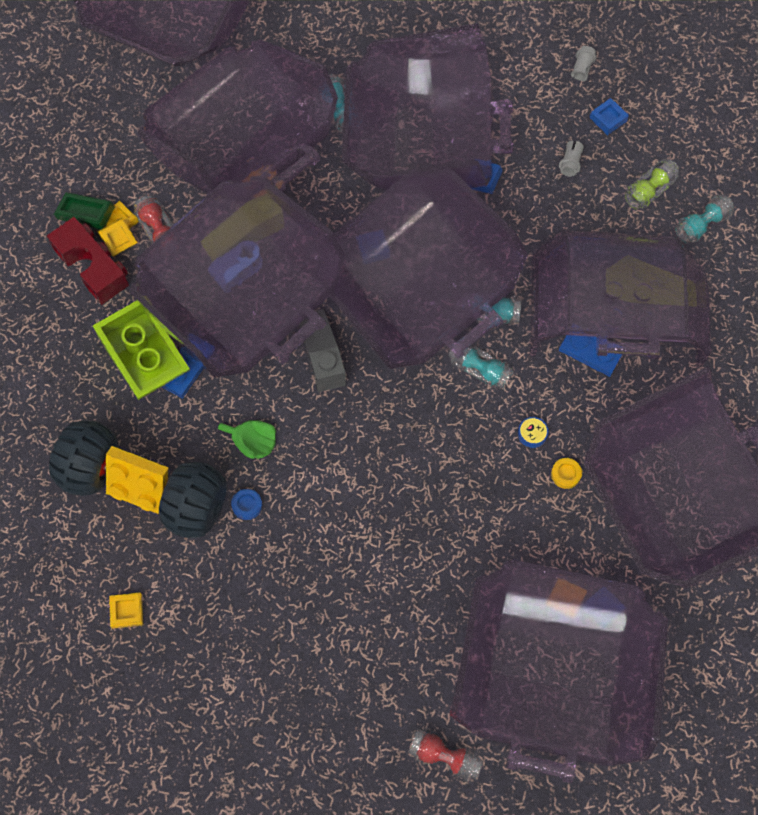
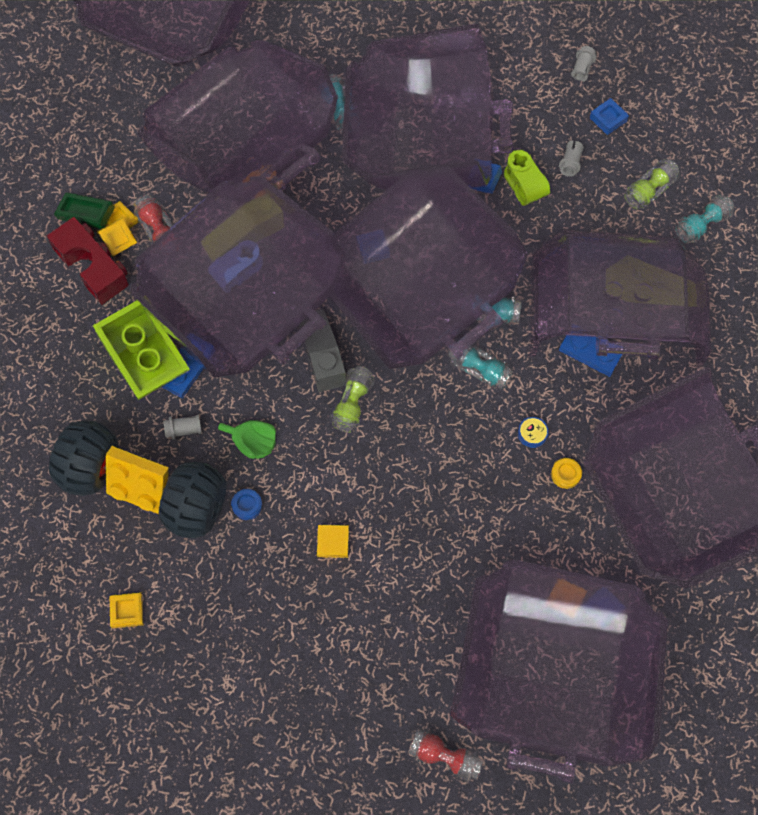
none -> light grey pin [163,414,202,440]
none -> yellow tile [317,525,349,558]
none -> clear piece [331,366,375,433]
none -> lime piece [504,150,550,206]

